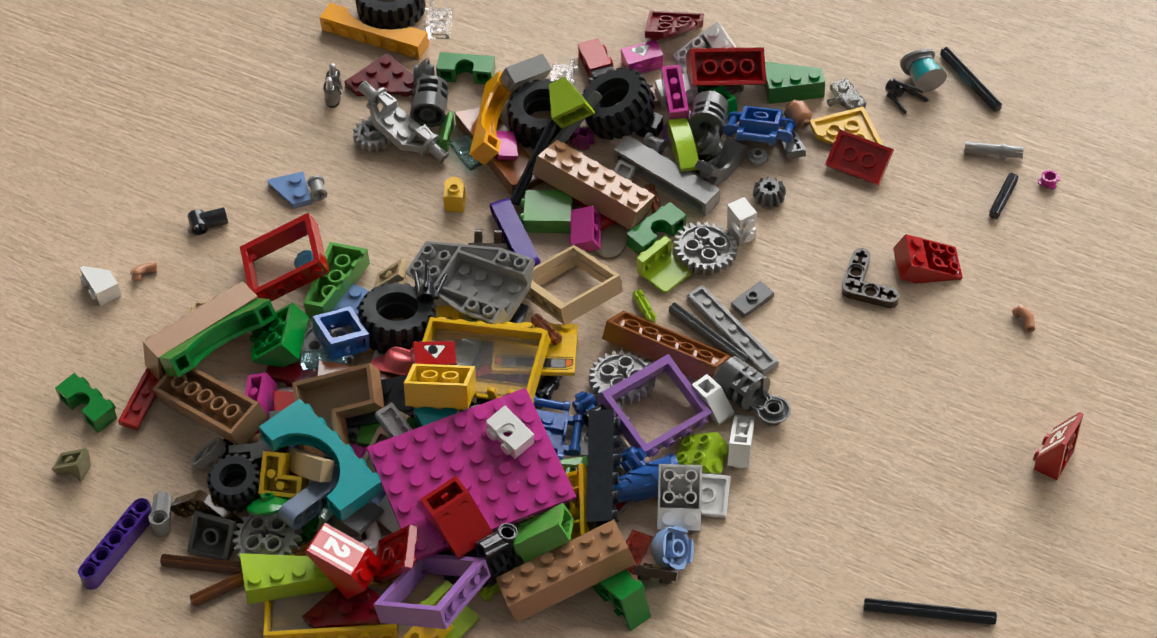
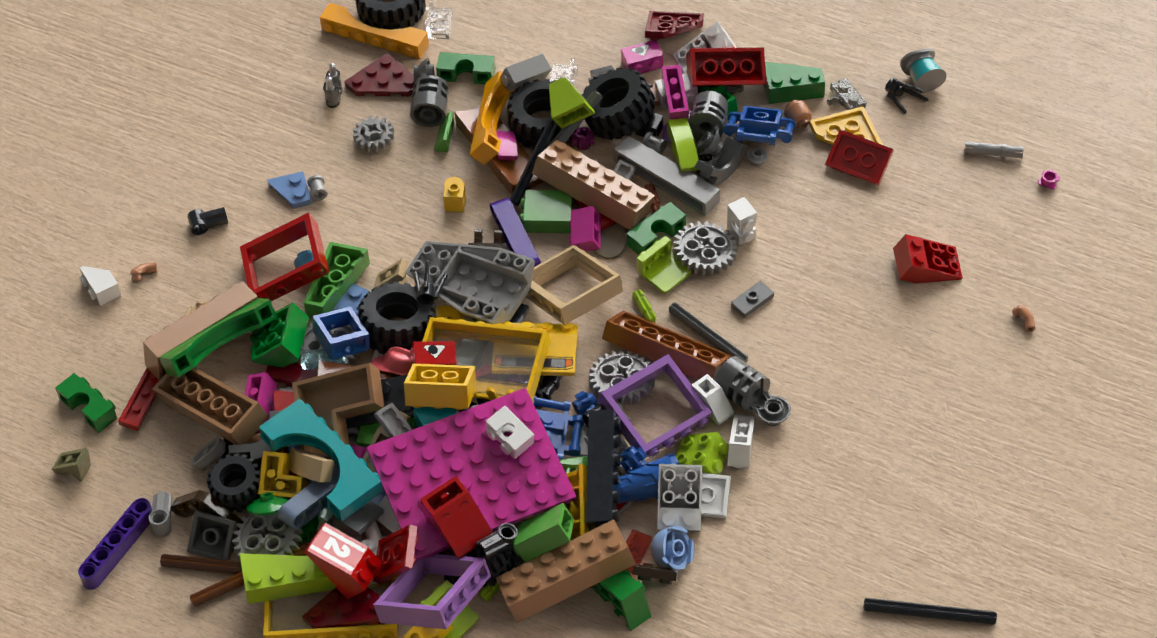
light grey plate [358,81,449,163] -> none
clear light blue slope [449,134,483,171] -> none
copper axle [531,313,562,346] -> none
brick [578,38,614,78] -> none
light grey tile [687,285,779,375] -> none
dark grey gear [753,176,786,210] -> none
dark grey plate [779,130,806,159] -> none
dark brown beam [842,248,899,308] -> none
black axle [940,47,1002,112] -> none
black axle [989,172,1018,219] -> none
red slope [1033,412,1084,480] -> none

